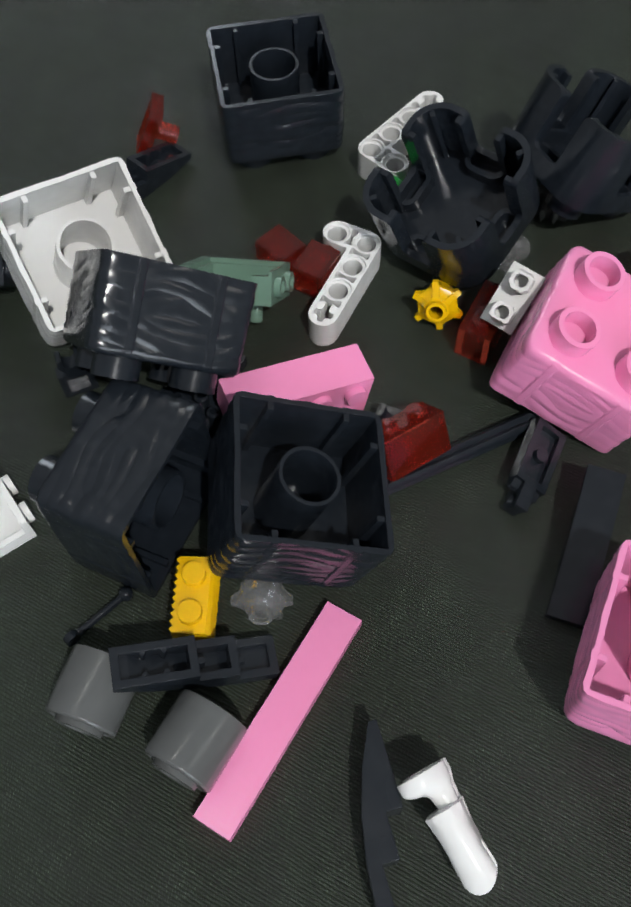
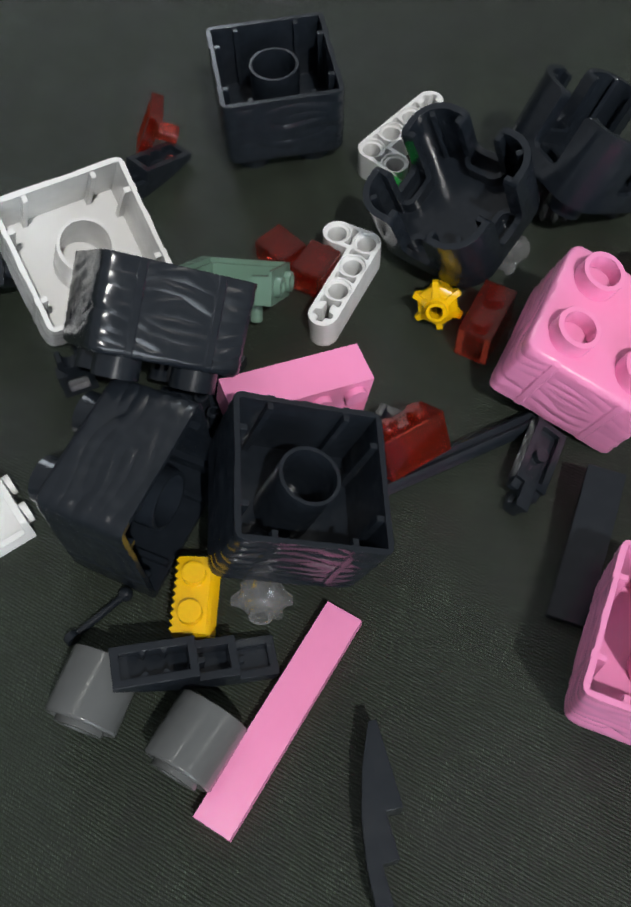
white piece [397,757,498,895] -> none
white hips [480,261,546,336] -> none

